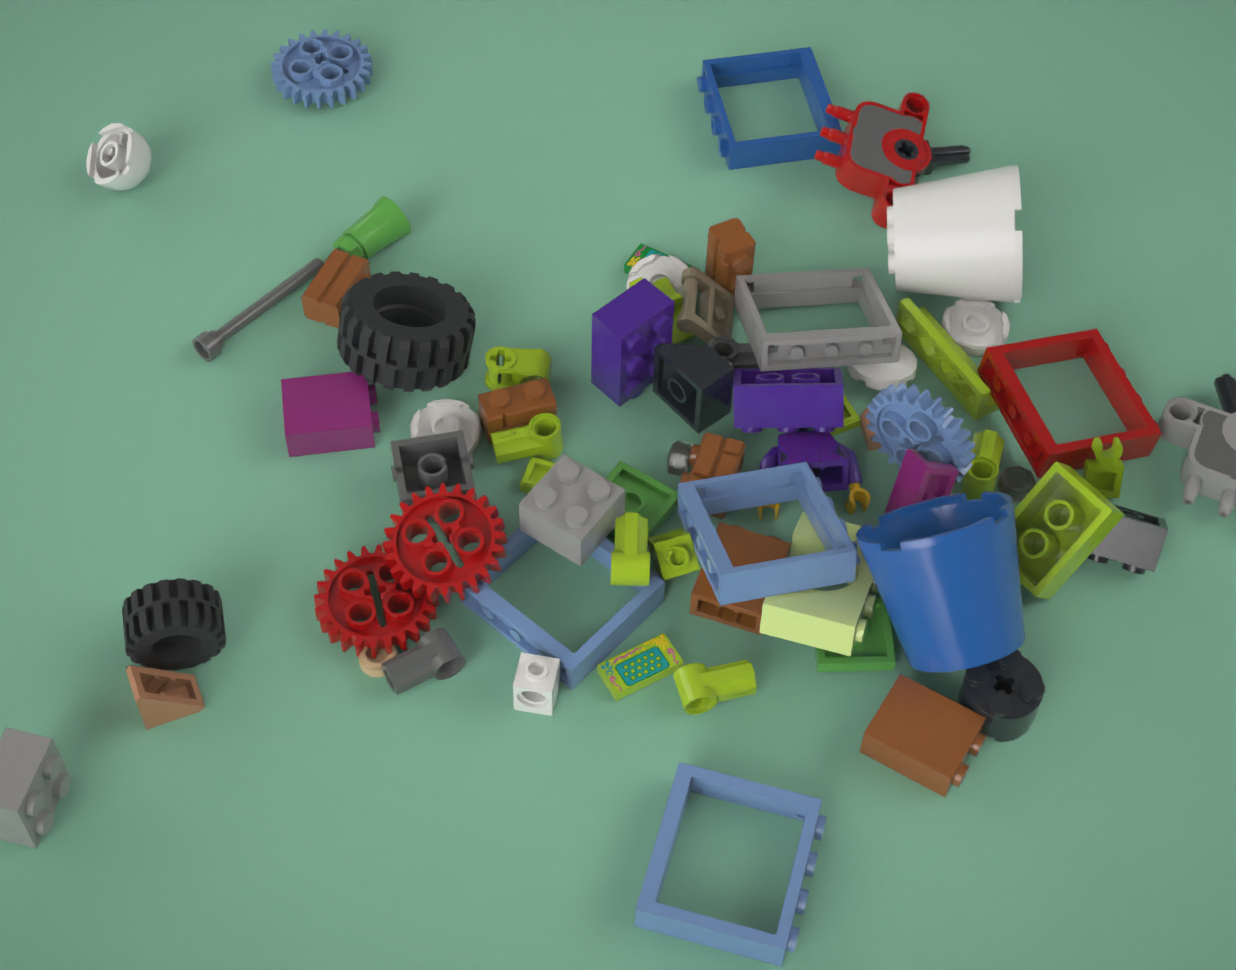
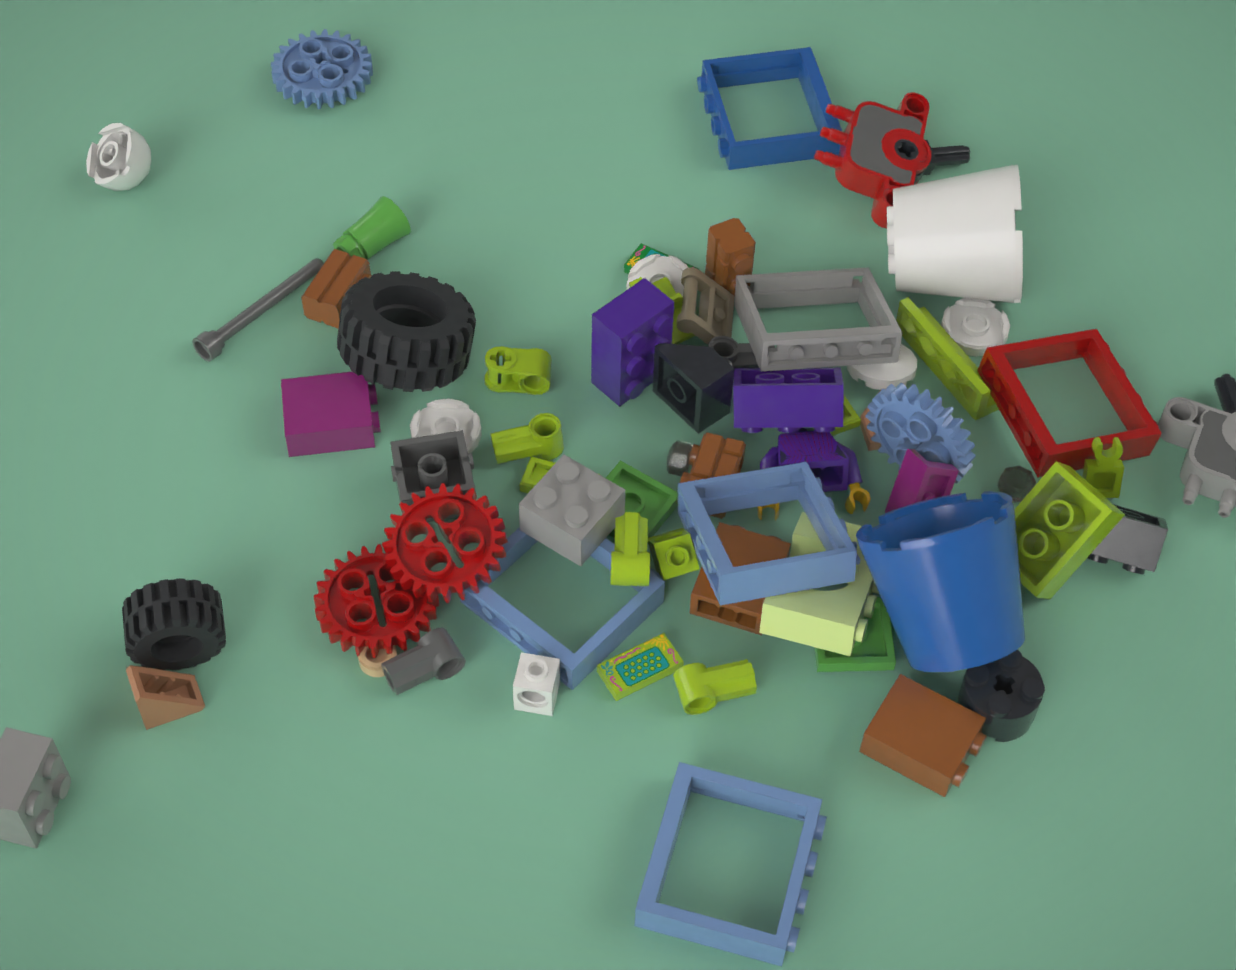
dark orange brick [478,378,557,444] -> none
lime piece [961,429,1005,500] -> none

